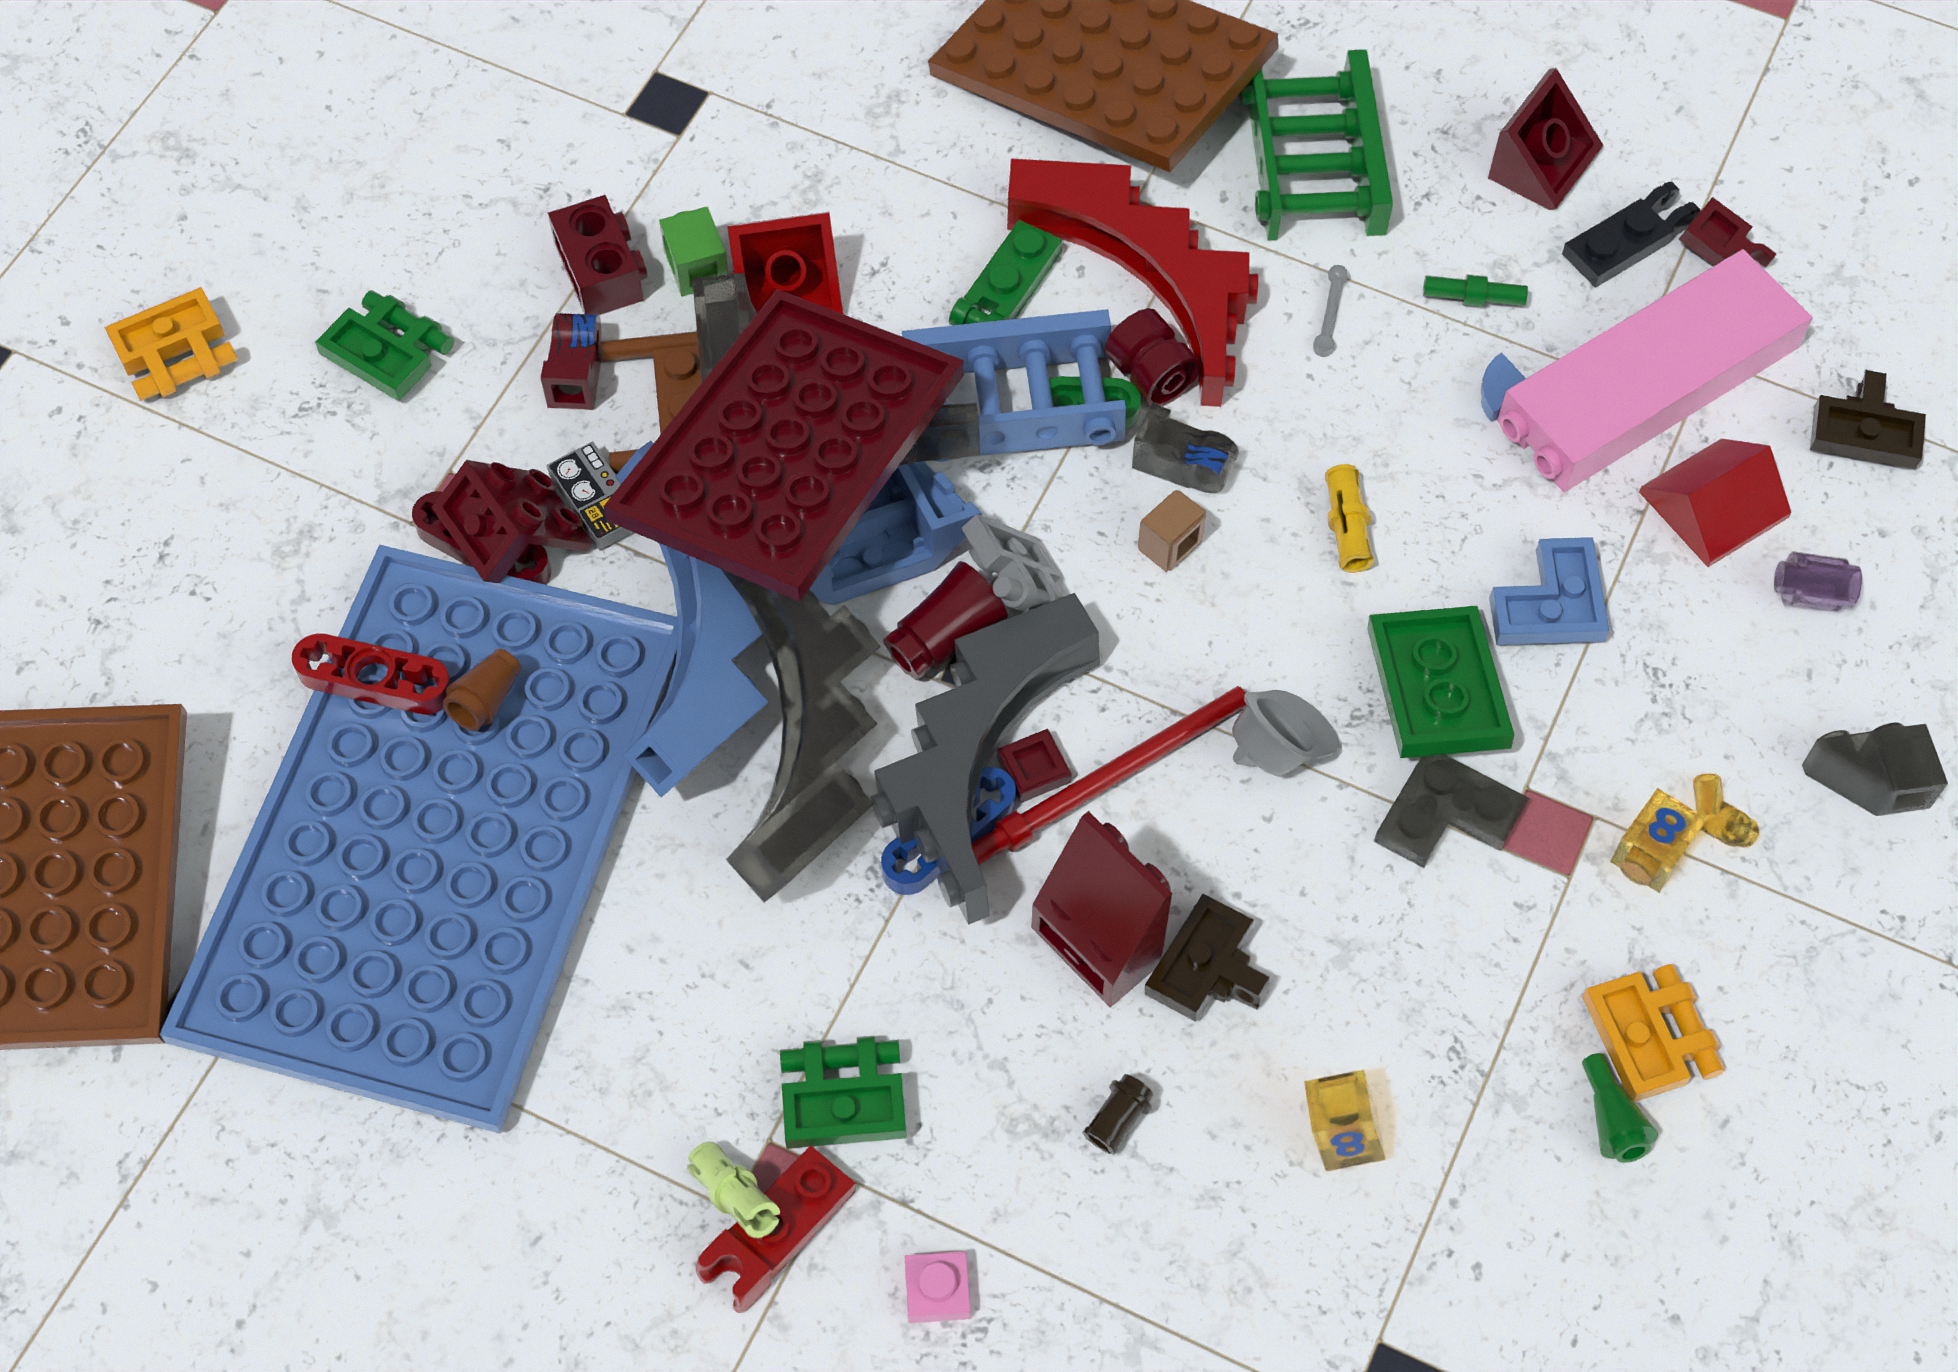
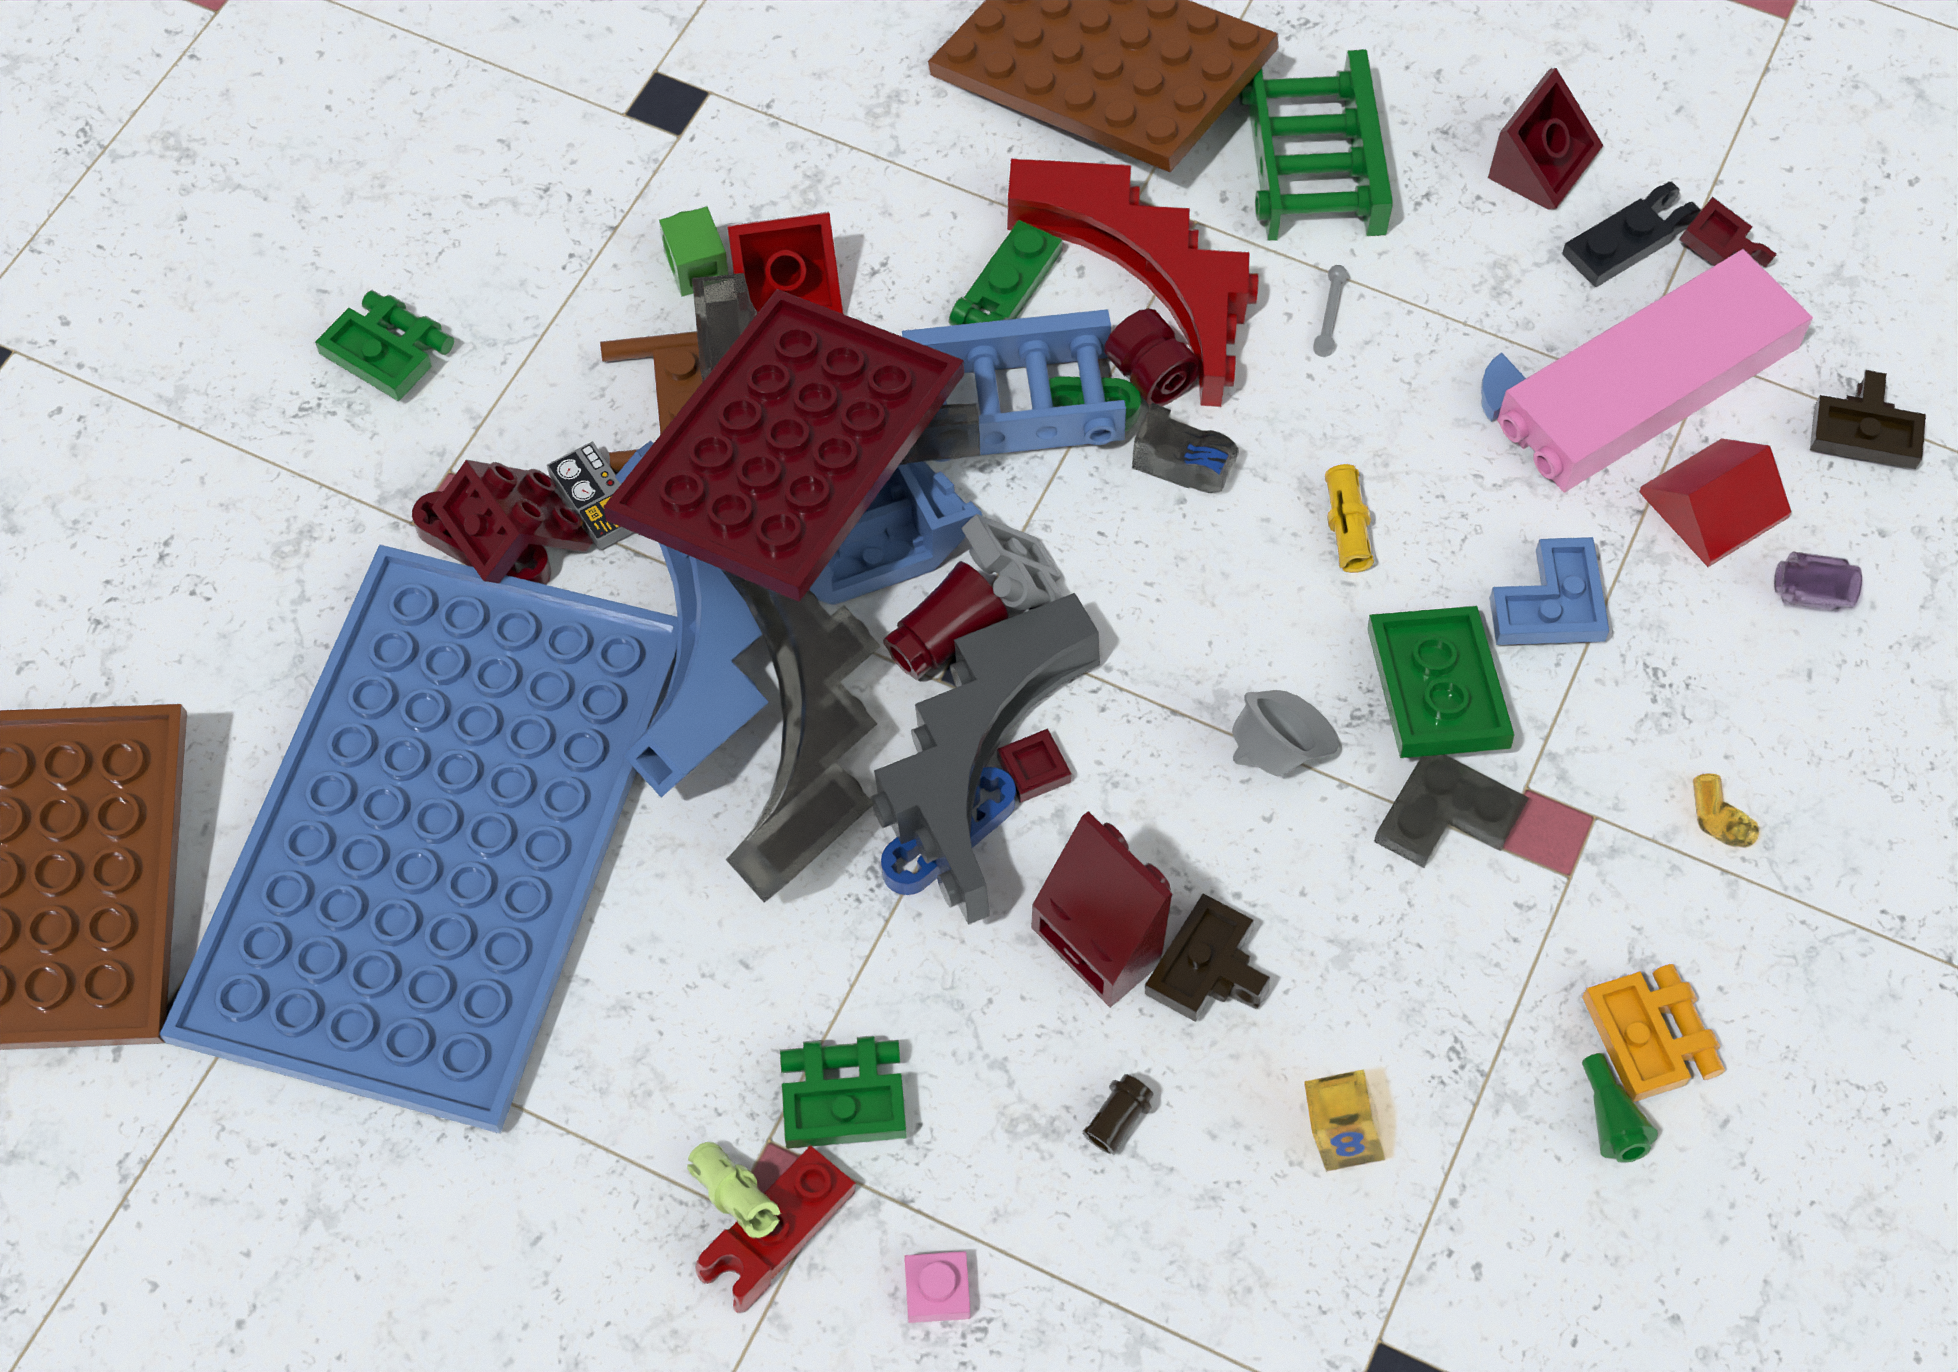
light orange plate [104,287,238,401] -> none
red beam [291,633,452,715] -> none
dark orange cone [443,649,522,731] -> none
dark red leg [540,313,602,410] -> none
dark red brick [548,195,648,315] -> none
red bar [971,686,1246,865] -> none
medium nougat slope [1138,490,1206,572] -> none
green bar [1423,274,1528,307] -> none
clear yellow brick [1610,788,1707,893] -> none
clear smoke slope [1802,722,1948,816] -> none

